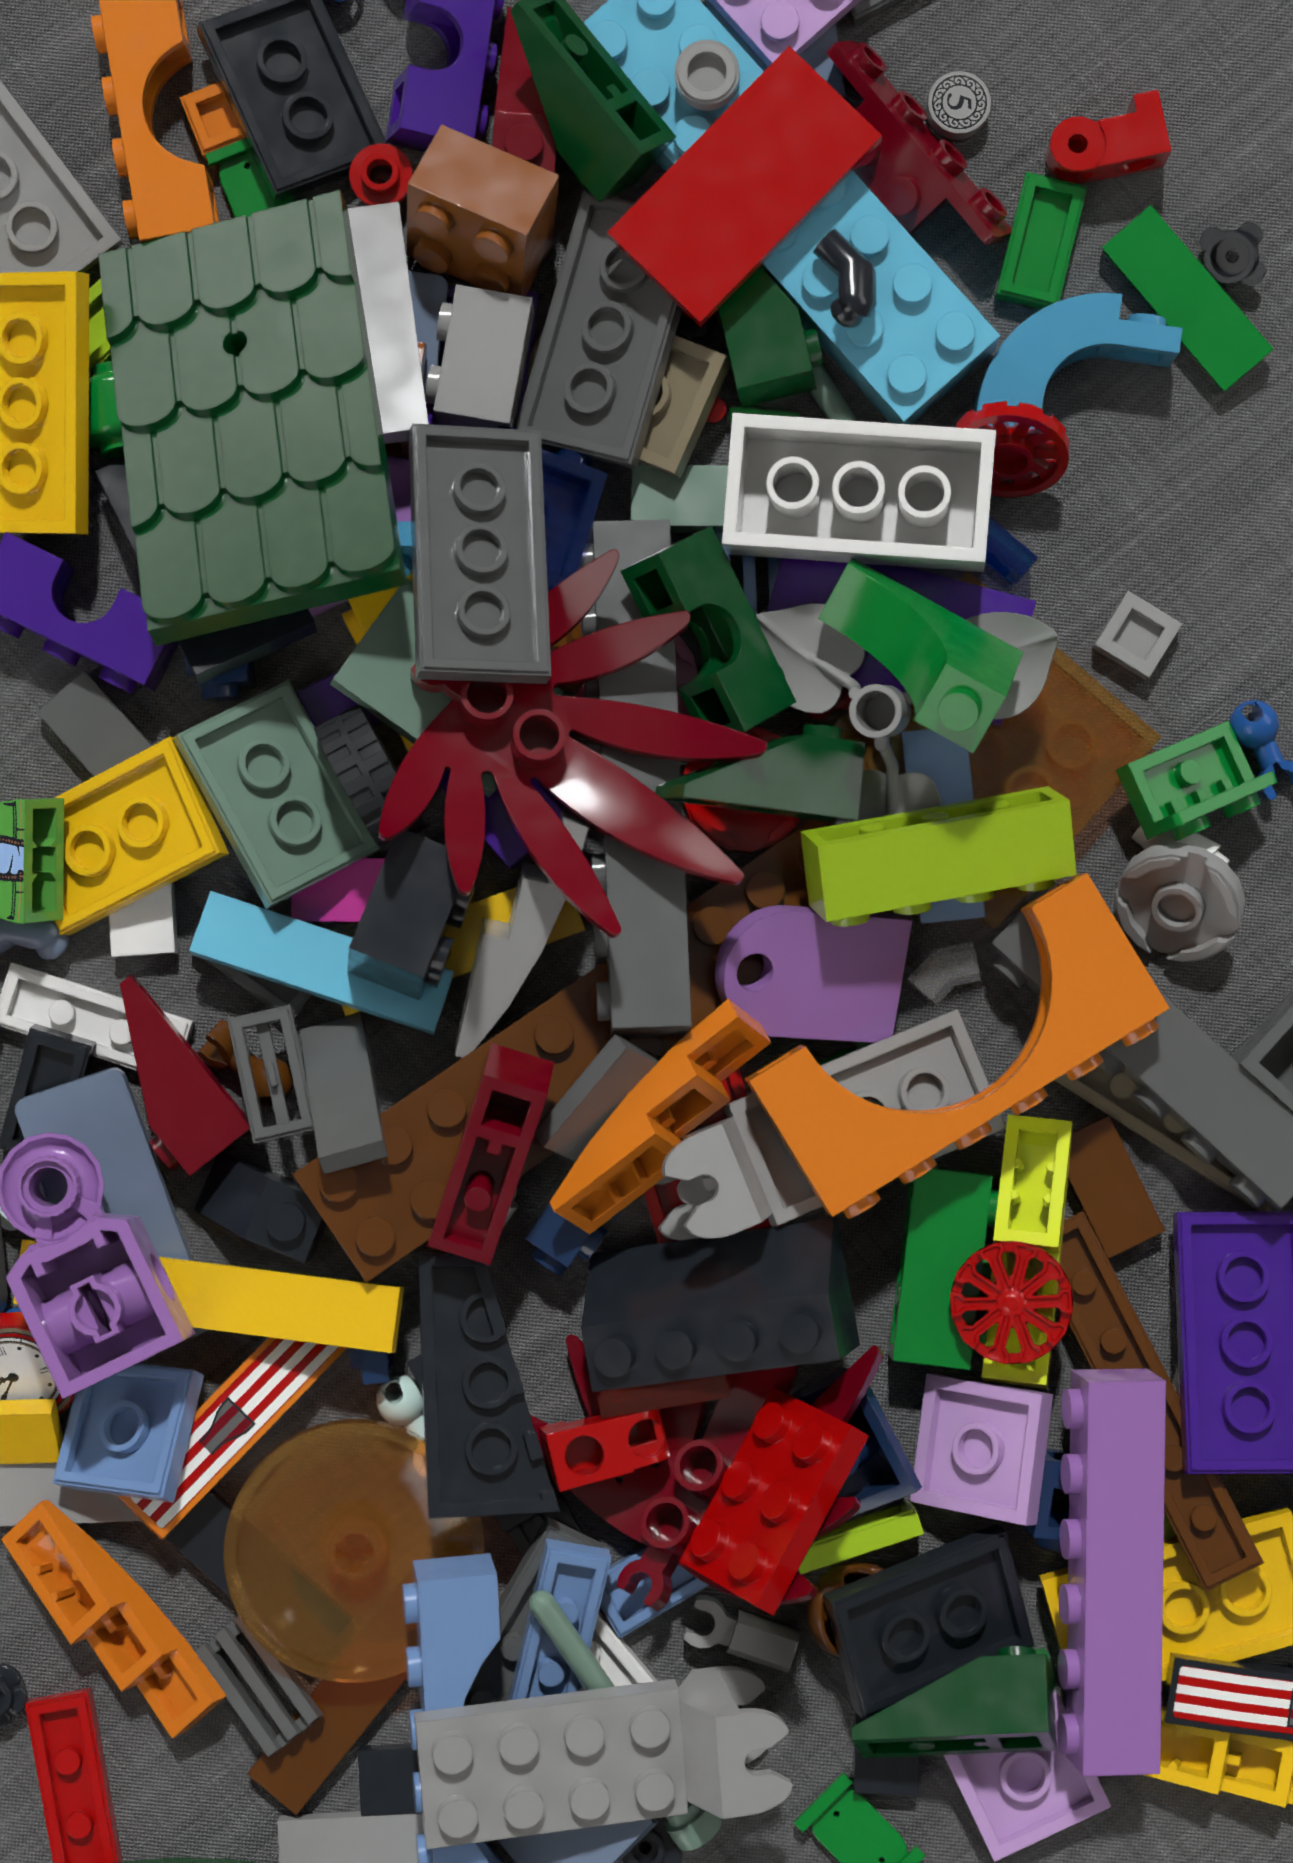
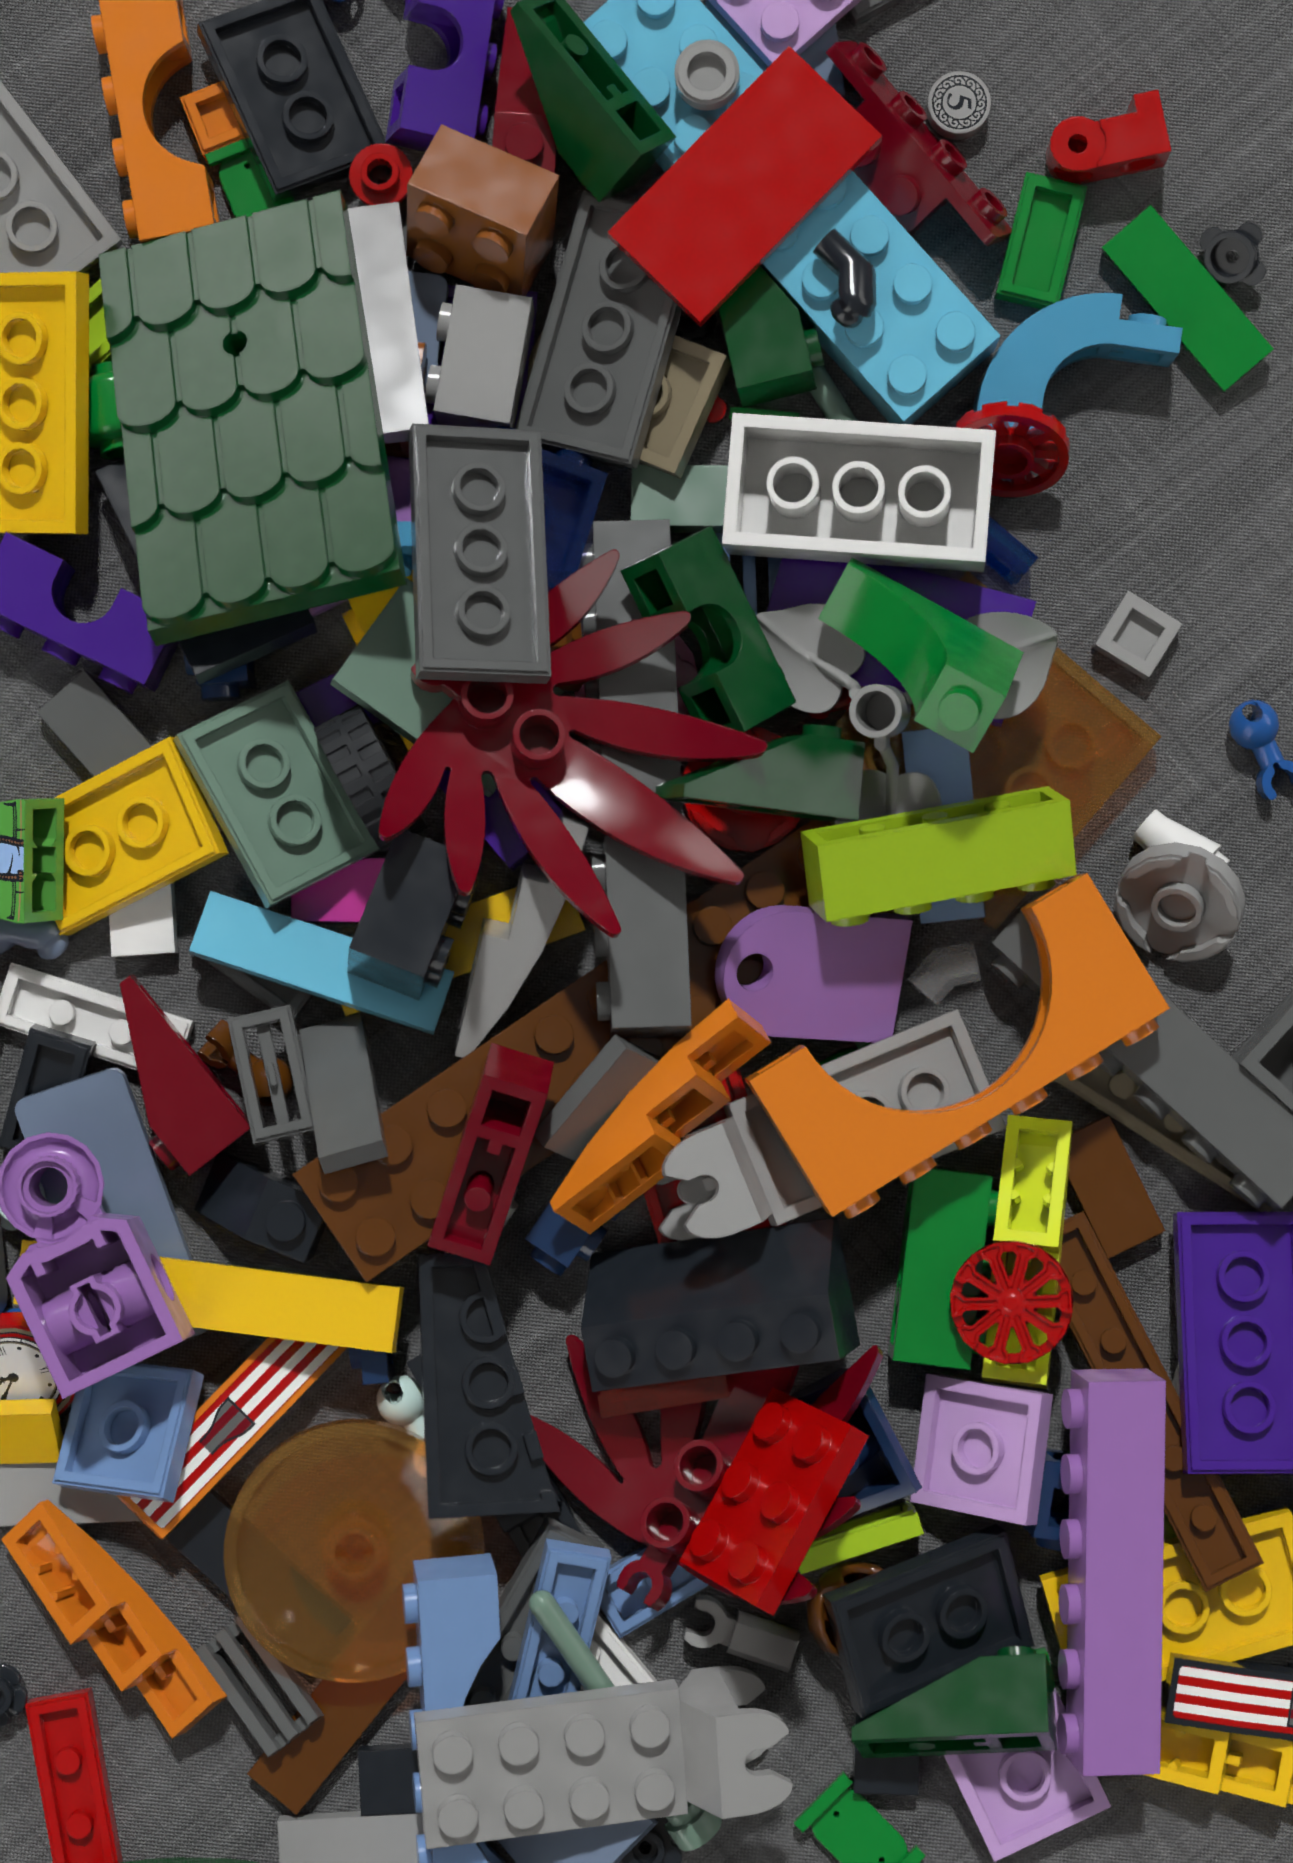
red leg [539,1403,671,1492] -> none
green bracket [1116,721,1278,841] -> none

